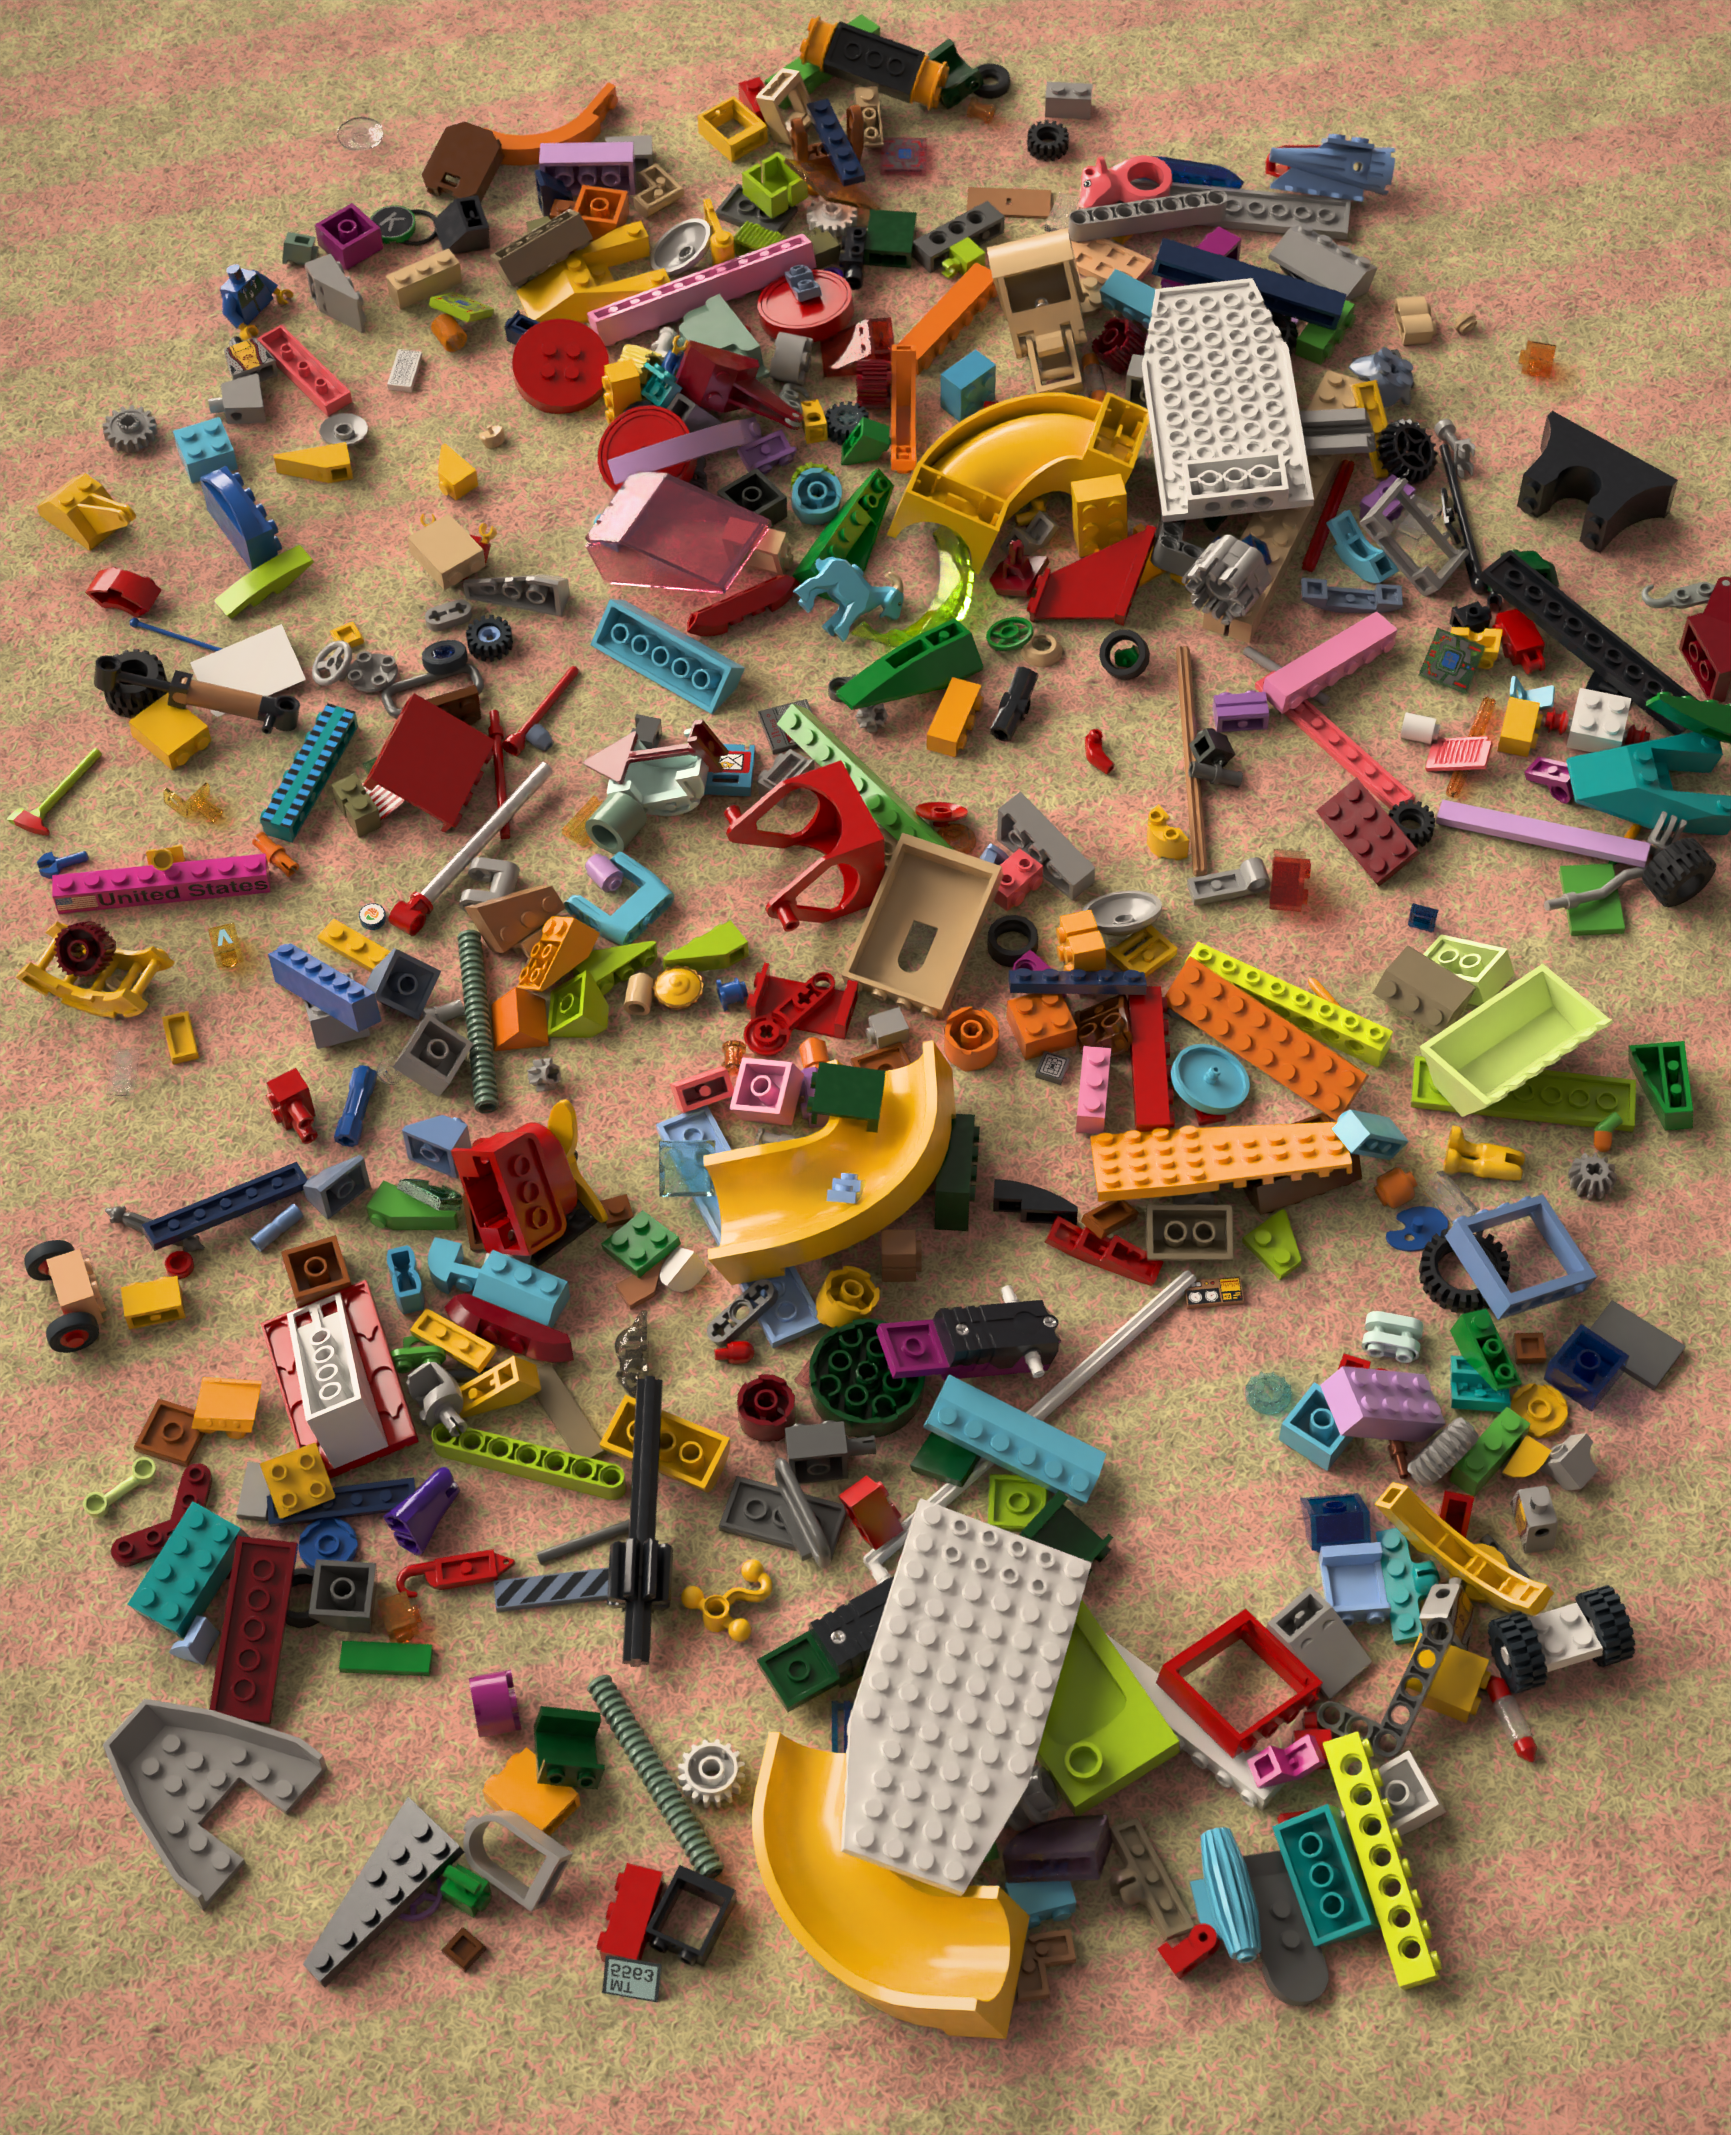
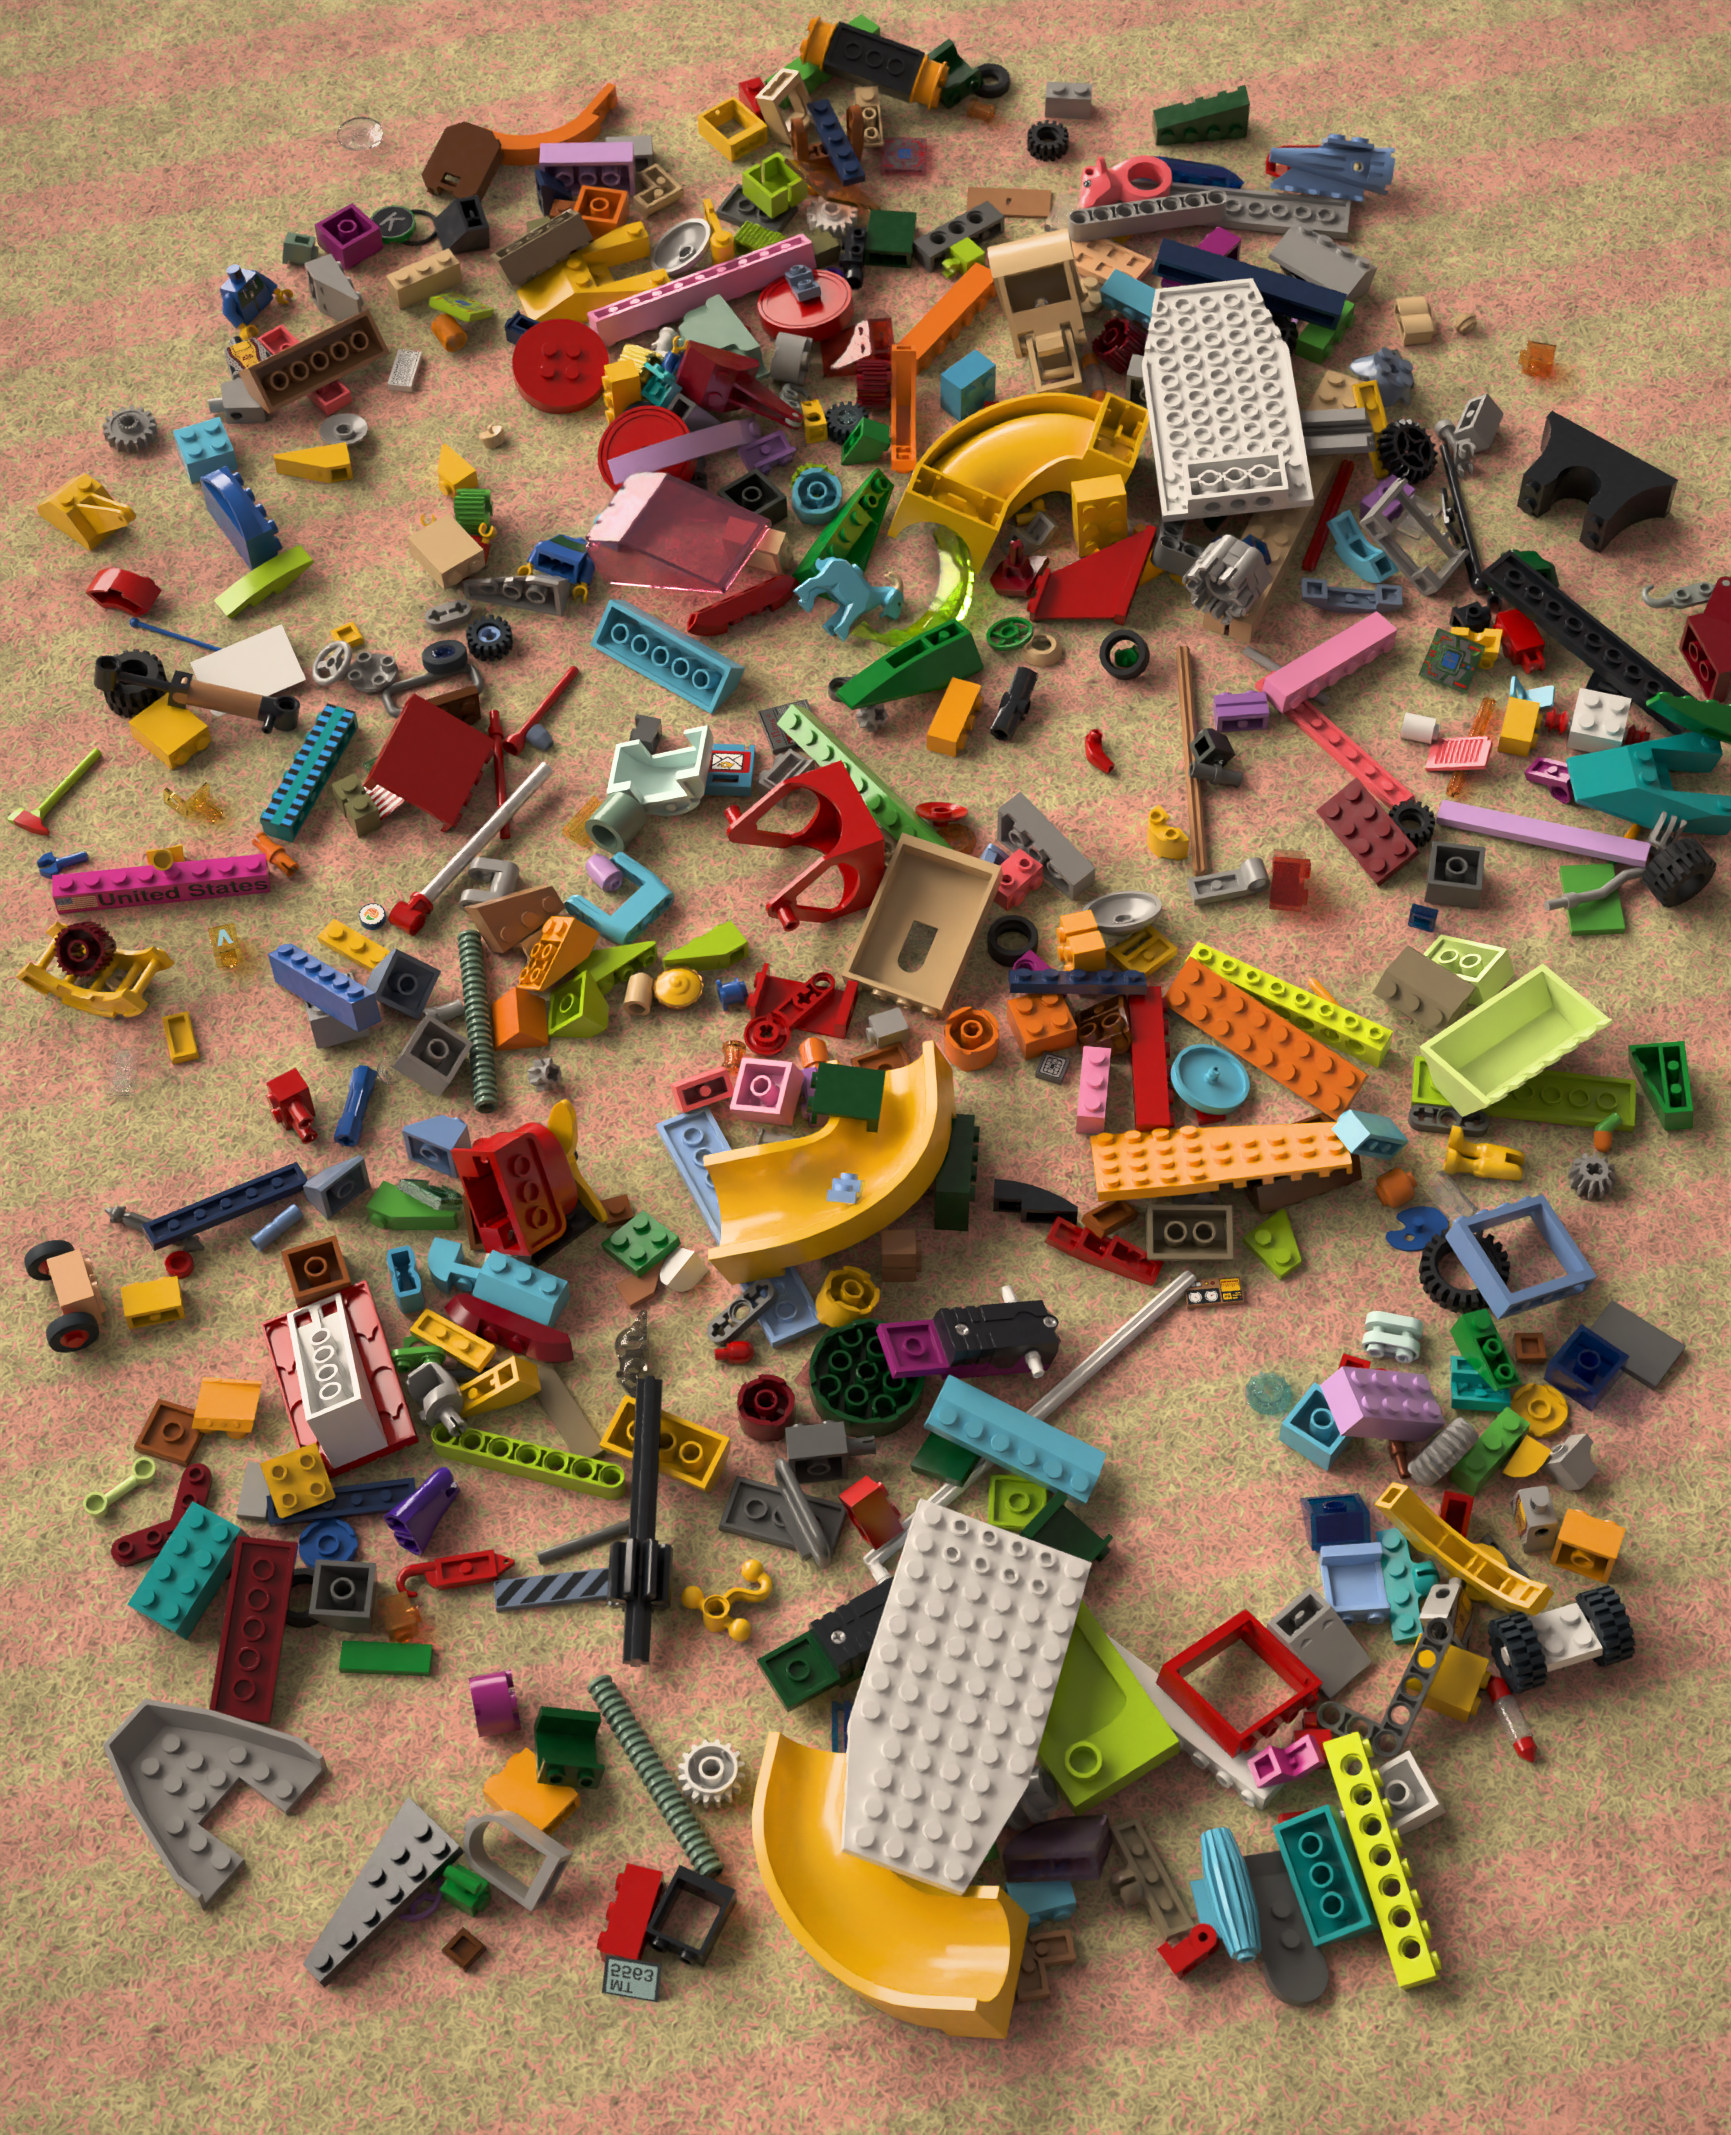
light blue tile [169,1616,220,1665] -> none
piece [583,719,729,784] -> none
clear light blue slope [659,1140,716,1197] -> none
none -> medium nougat slope [238,309,390,413]
none -> bright green brick [454,488,494,538]
none -> blue torso [517,534,595,604]
none -> dark green wedge [1152,85,1250,146]
none -> dark grey beam [1408,1104,1490,1138]
none -> dark grey brick [1424,841,1486,909]
none -> light grey brick [1454,393,1504,453]
none -> light orange brick [1549,1508,1626,1584]

